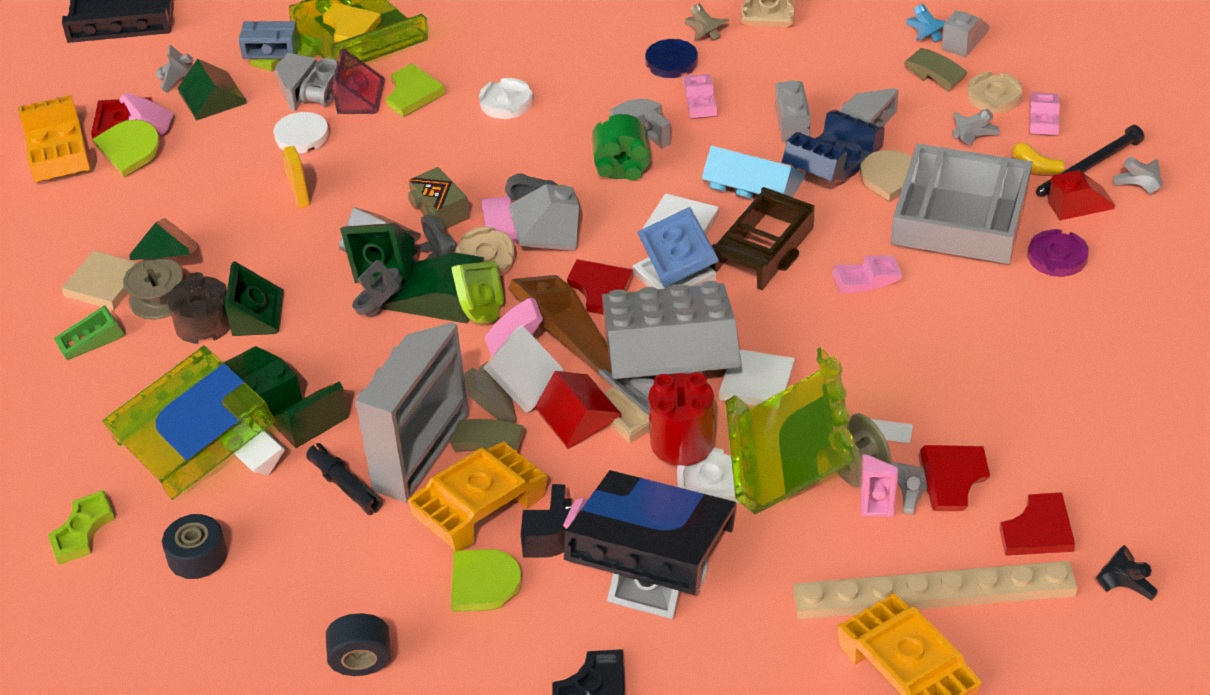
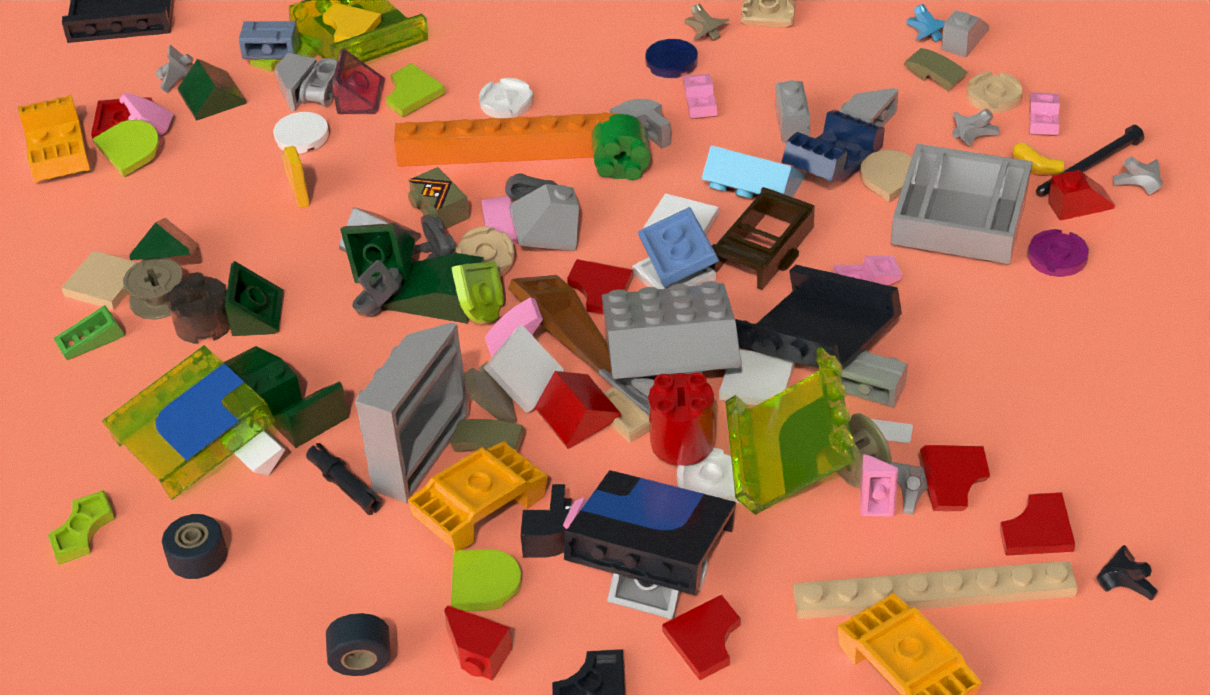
none -> orange brick [394,112,619,167]
none -> red slope [444,605,512,681]
none -> red tile [662,594,741,680]
none -> black panel [735,265,902,373]
none -> light grey brick [834,350,908,408]

